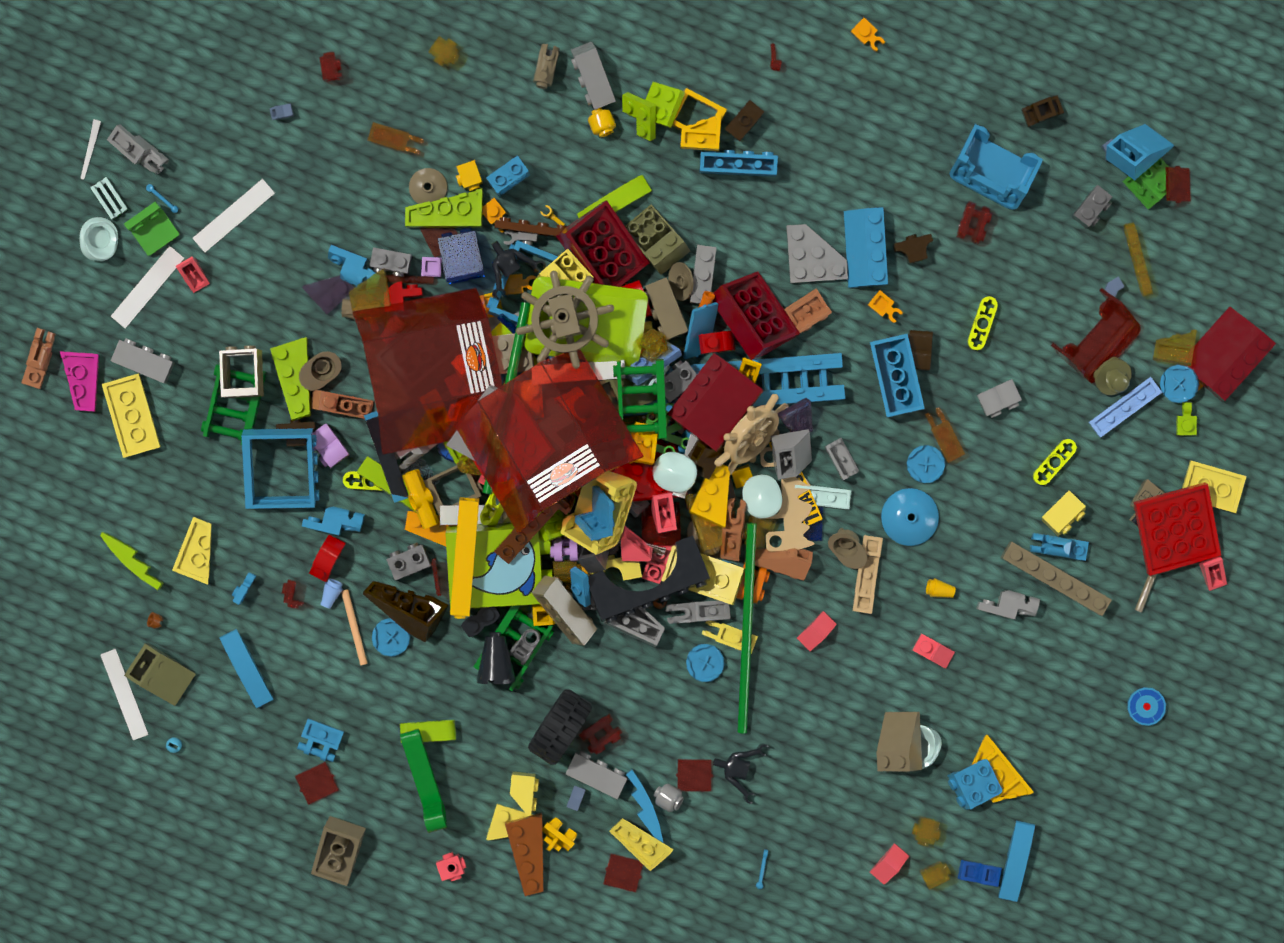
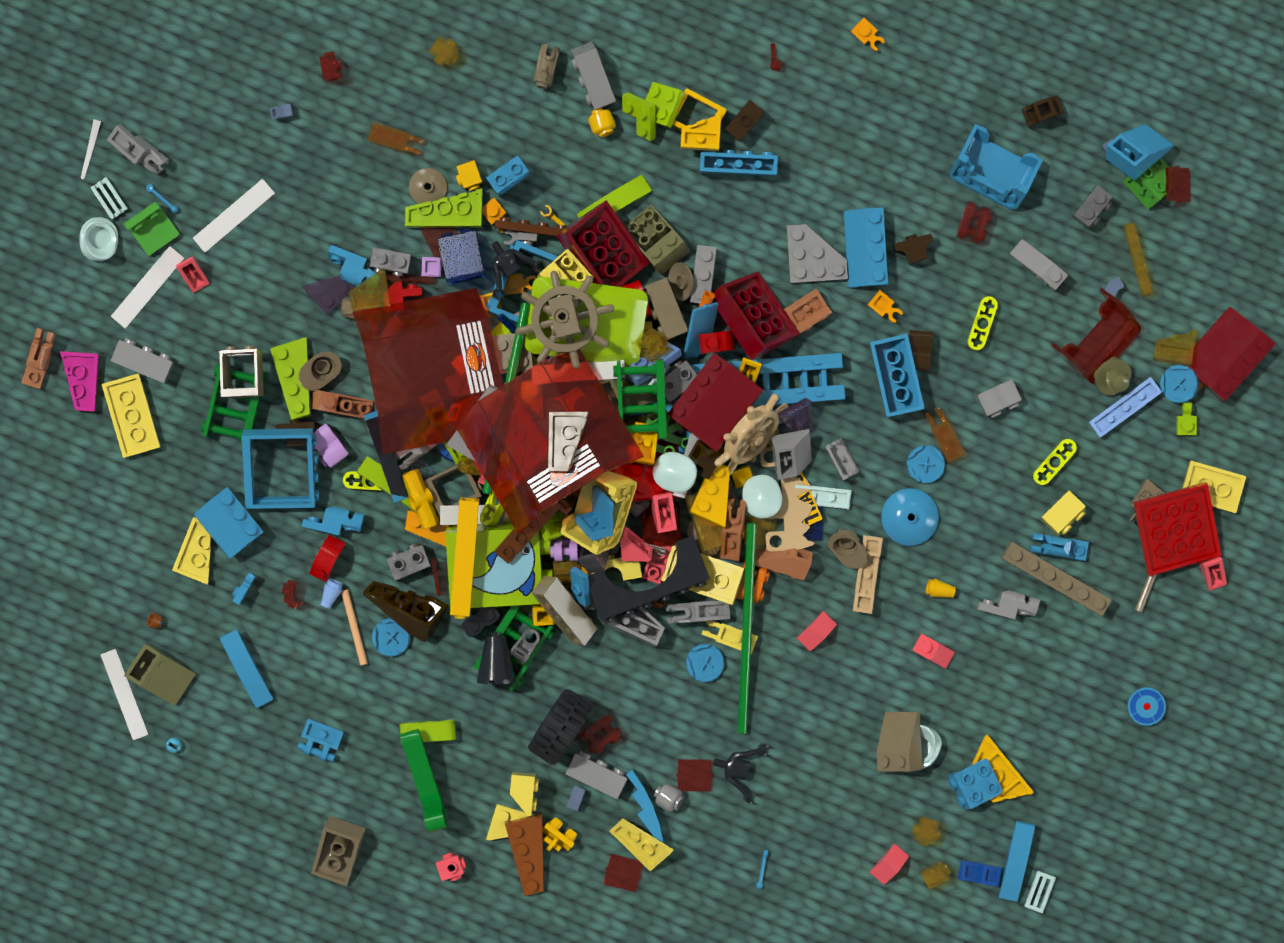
lime slope [100,532,164,590] -> none
clear red piece [295,762,339,805] -> none
none -> dark azure slope [194,487,263,560]
none -> wing [548,412,589,472]
none -> light grey slope [1010,239,1068,291]
none -> light aqua tile [1024,870,1056,913]

